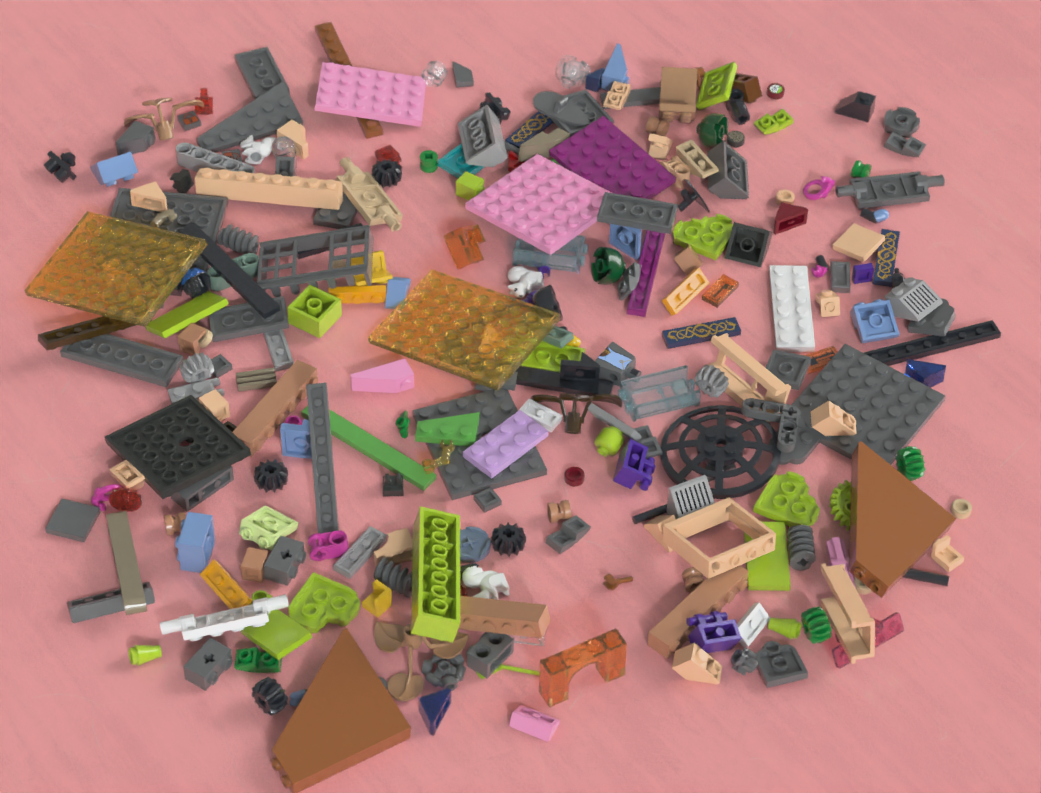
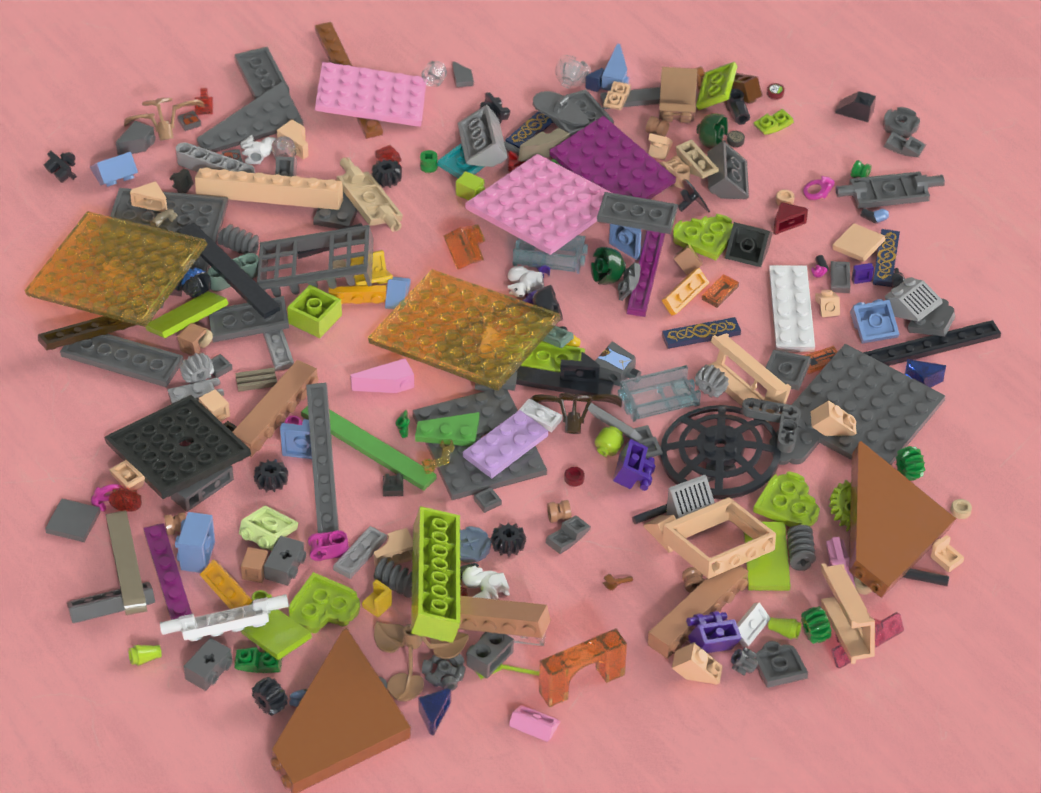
none -> magenta plate [143,523,192,620]

